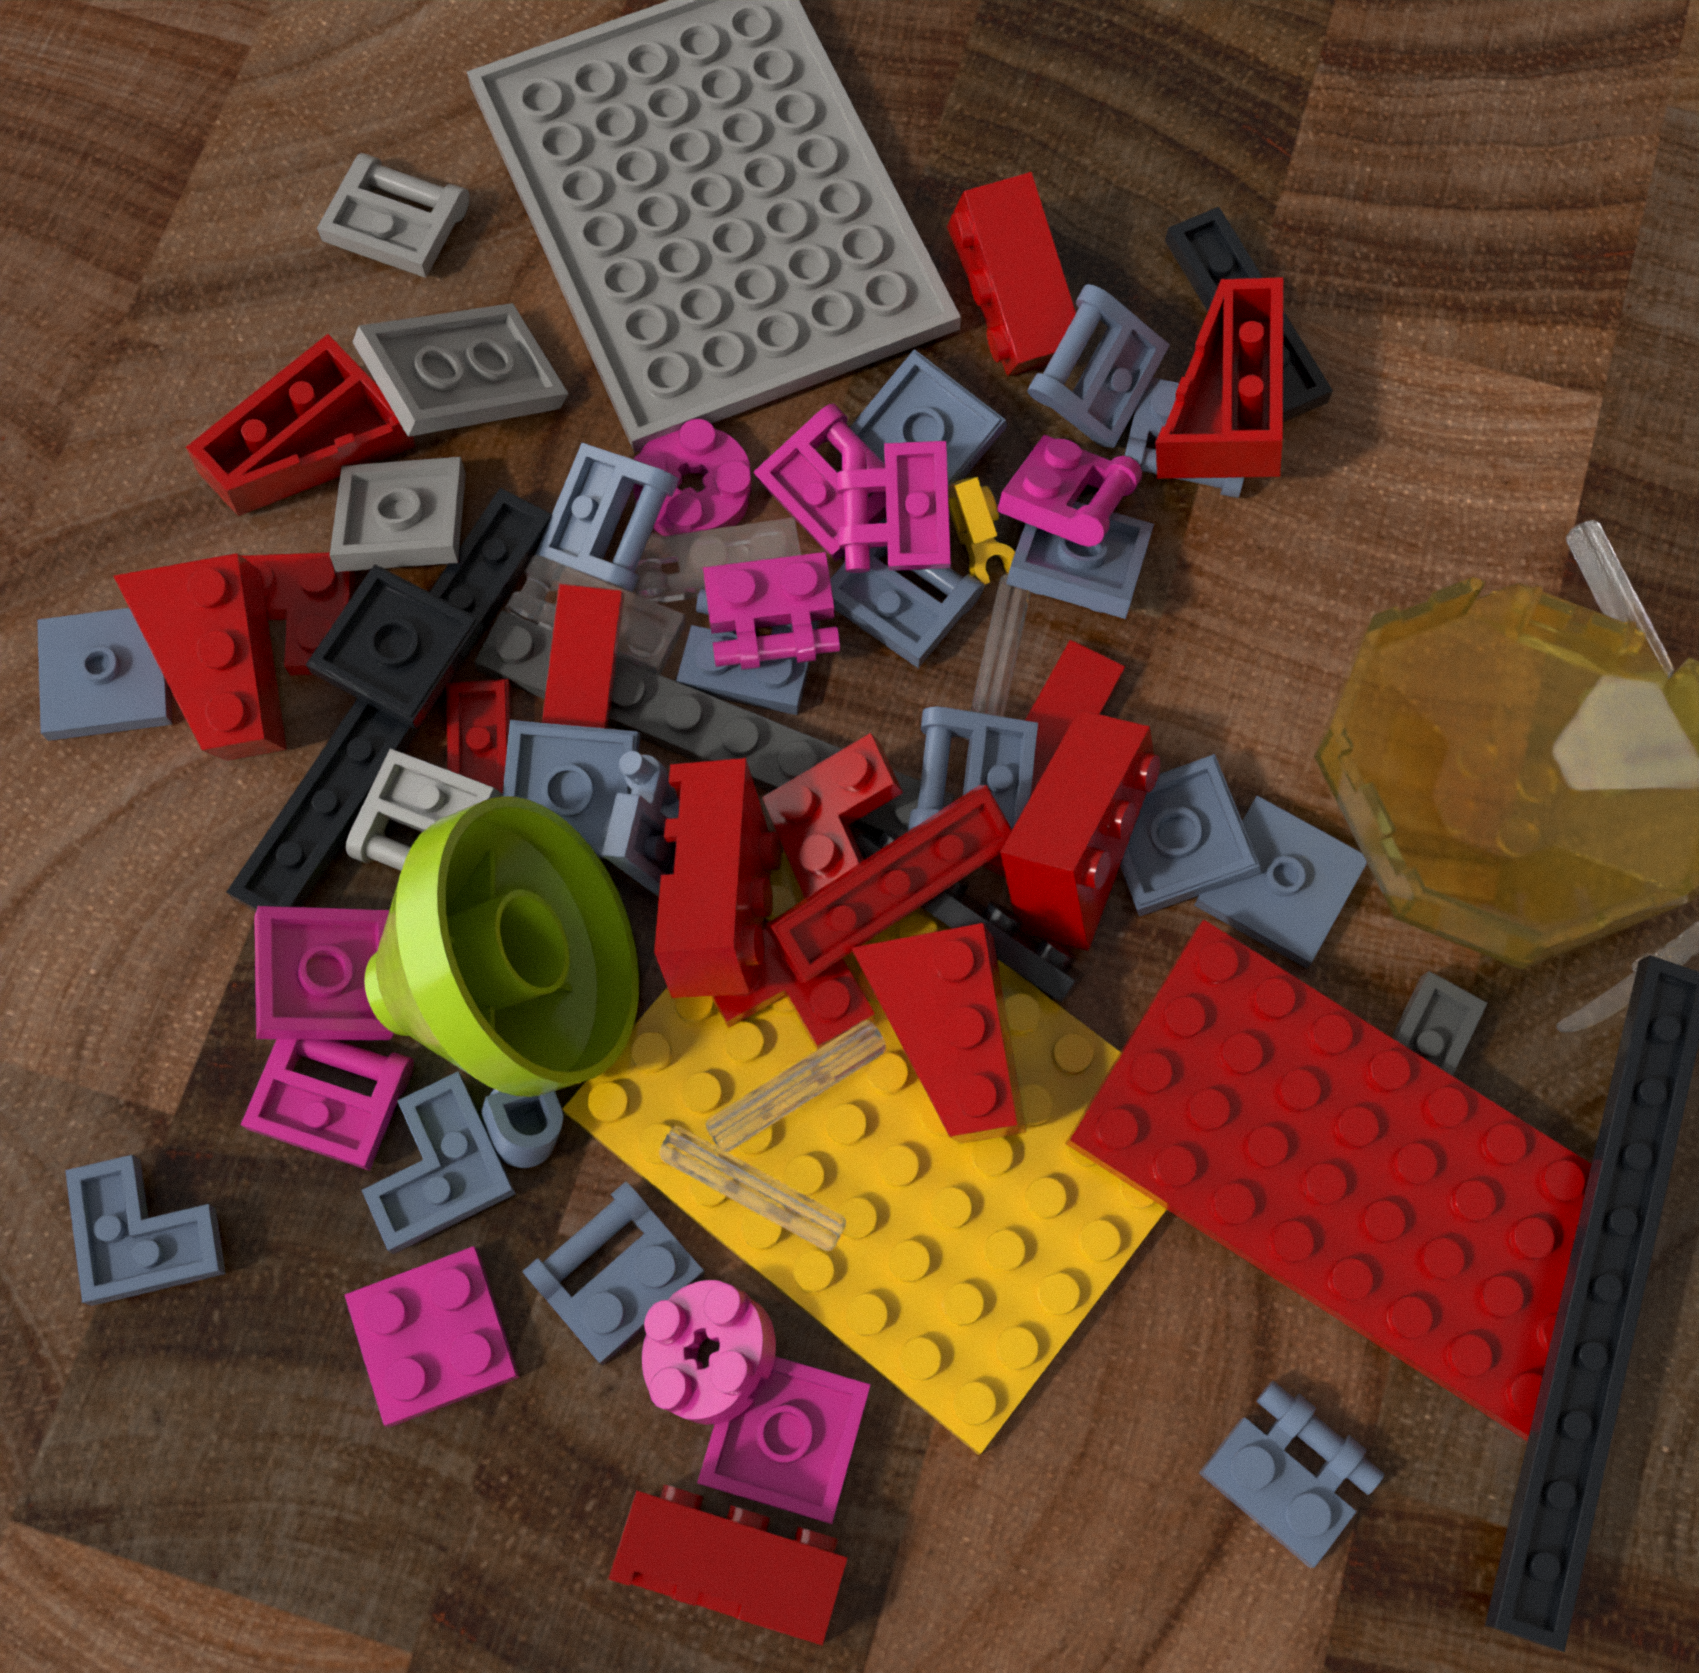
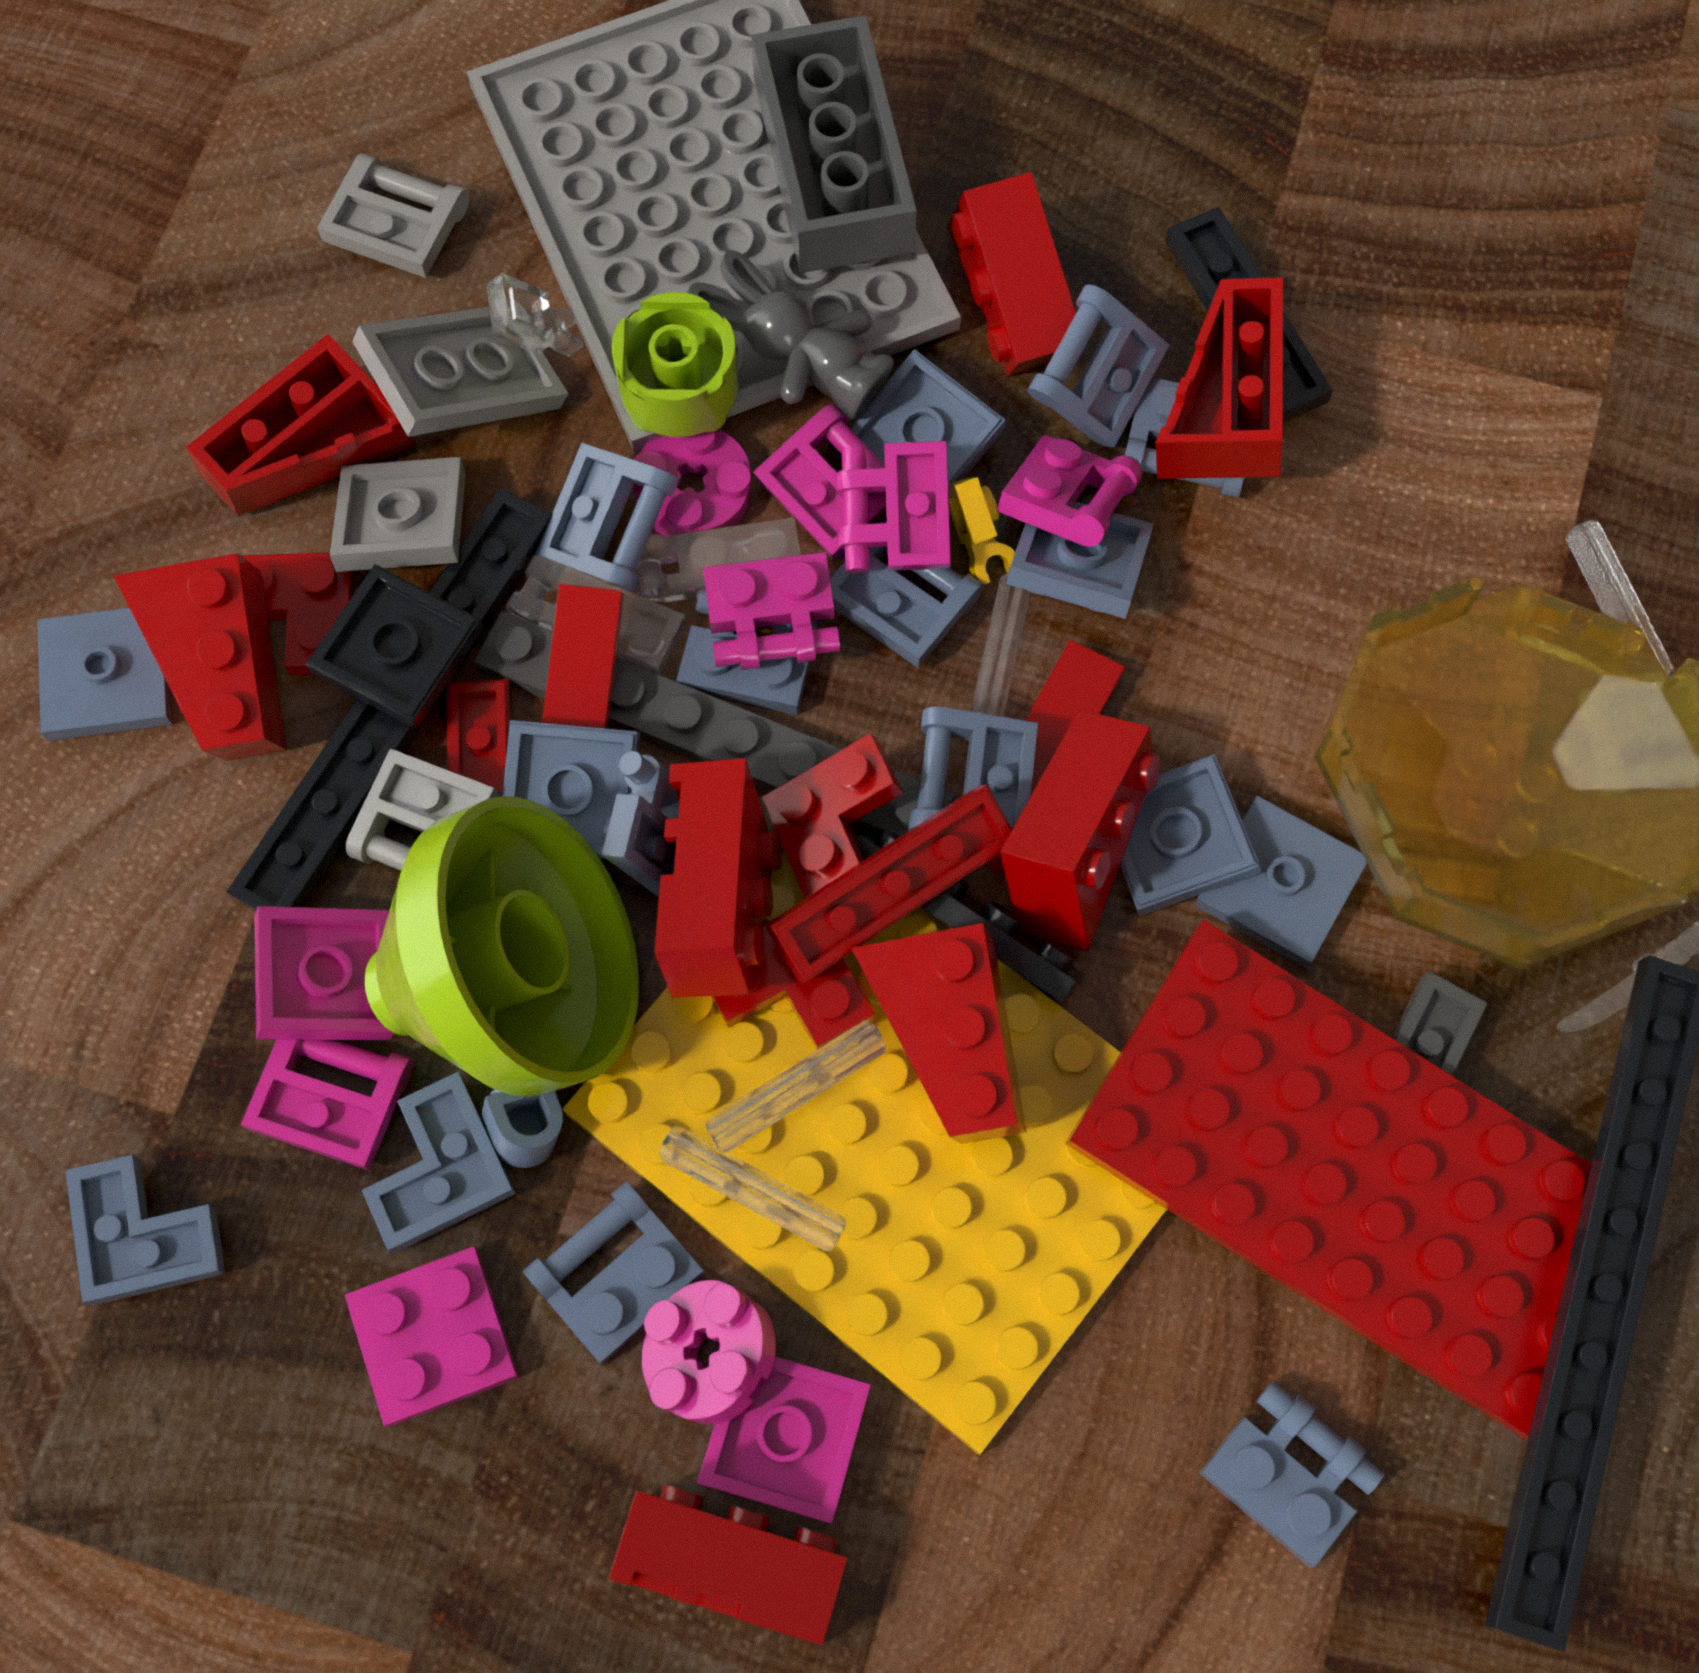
none -> clear plate [486,273,584,357]
none -> lime brick [612,292,739,437]
none -> dark grey animal [687,250,894,419]
none -> dark grey brick [751,15,917,273]

